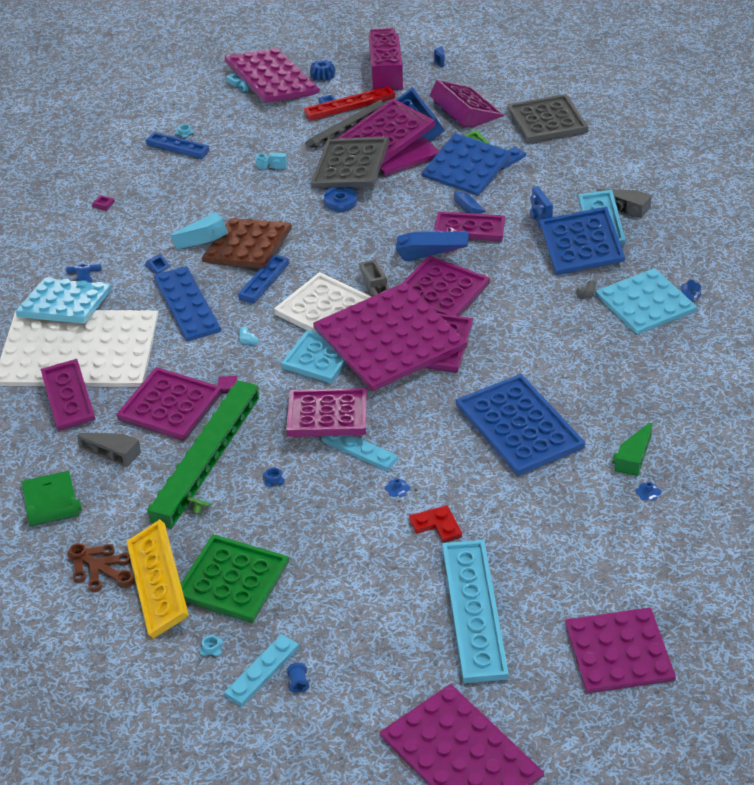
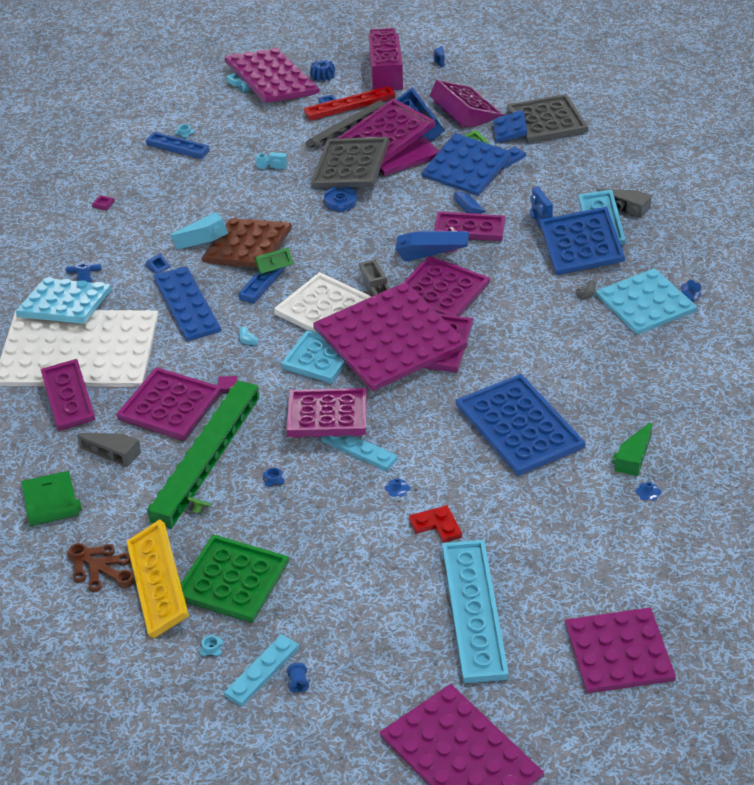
none -> green plate [254,247,294,274]
none -> blue plate [493,110,528,143]

